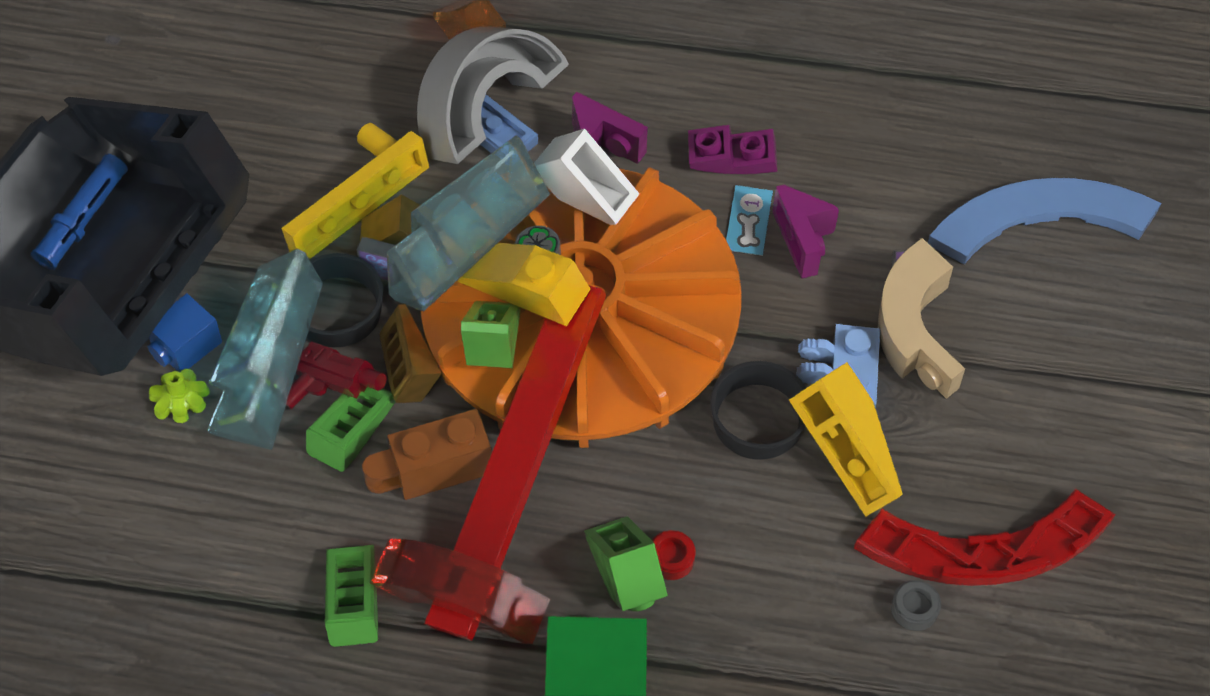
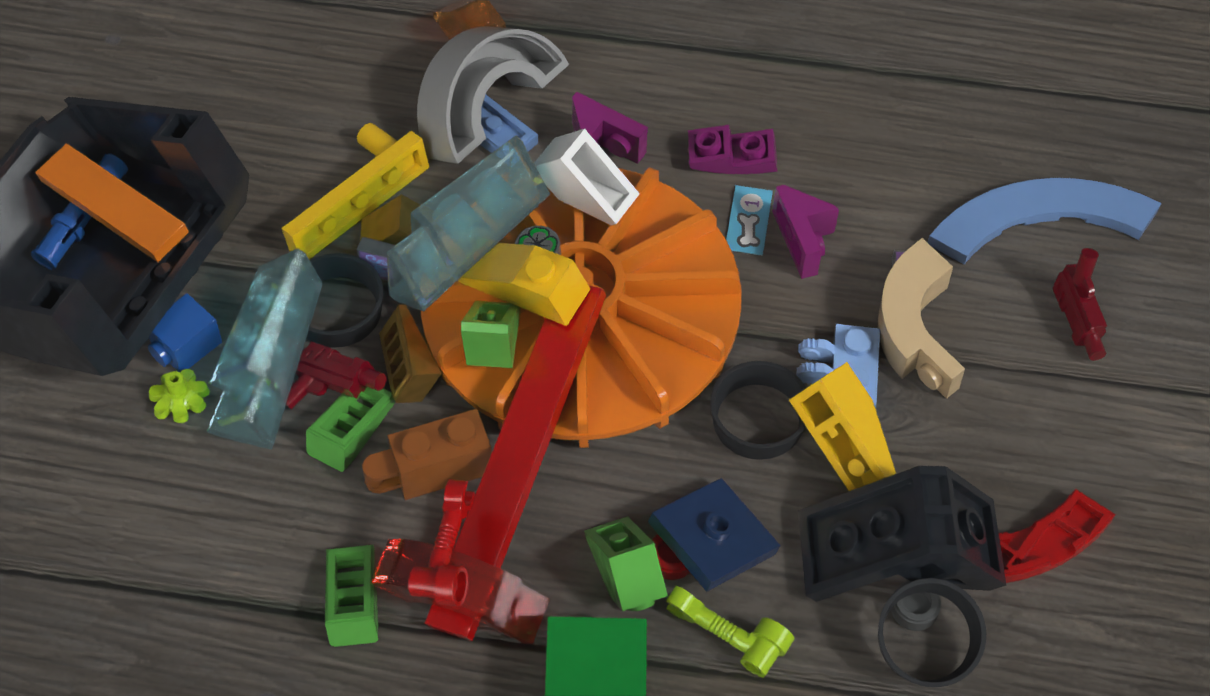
none -> orange tile [35,143,189,262]
none -> red brick [408,479,475,607]
none -> dark blue plate [648,478,780,592]
none -> lime brick [666,586,795,678]
none -> black bracket [798,465,1006,602]
none -> black tyre [878,578,987,687]
none -> dark red piece [1052,248,1107,361]

